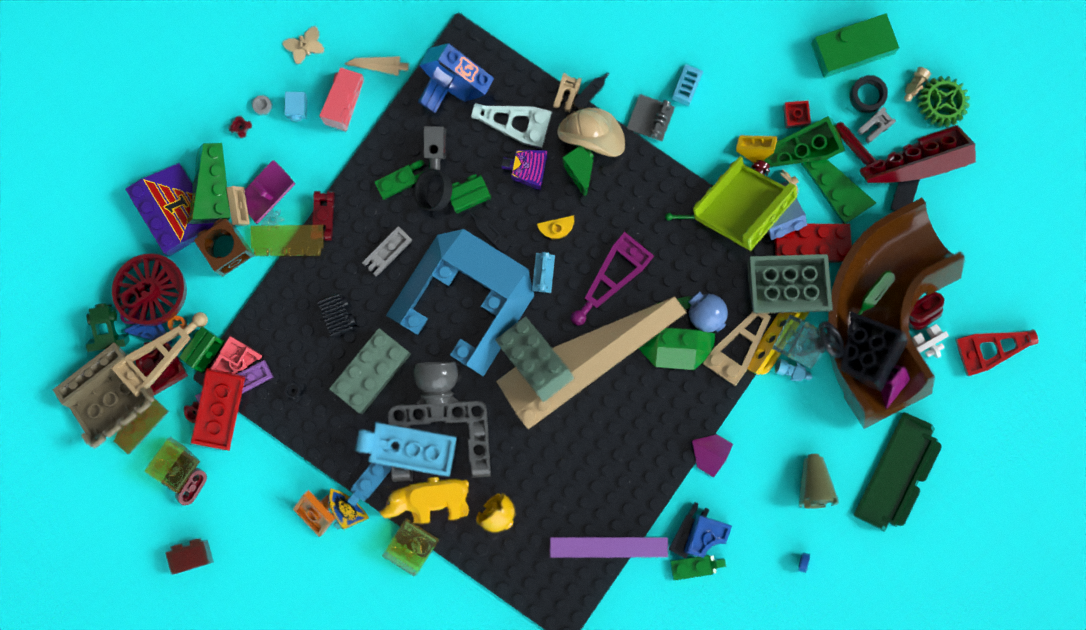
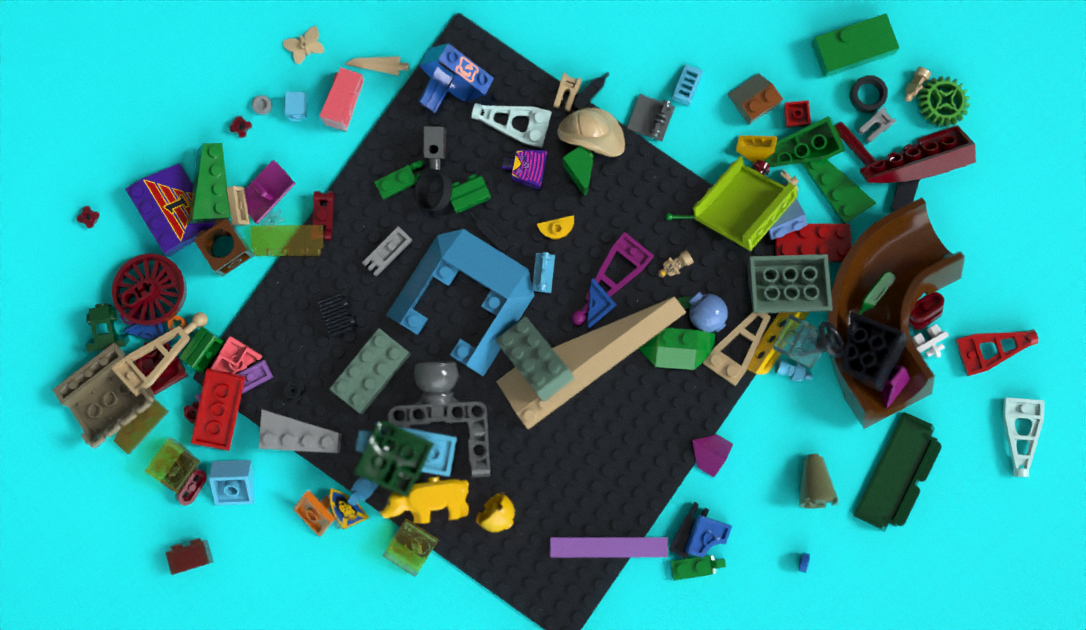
none -> dark red plate [77,206,100,228]
none -> medium azure slope [209,460,254,505]
none -> light grey wedge [259,410,342,453]
none -> dark green slope [354,421,434,497]
none -> blue tile [588,278,616,329]
none -> tan piece [658,250,694,277]
none -> slope [728,73,783,125]
none -> light aqua plate [1003,398,1045,477]

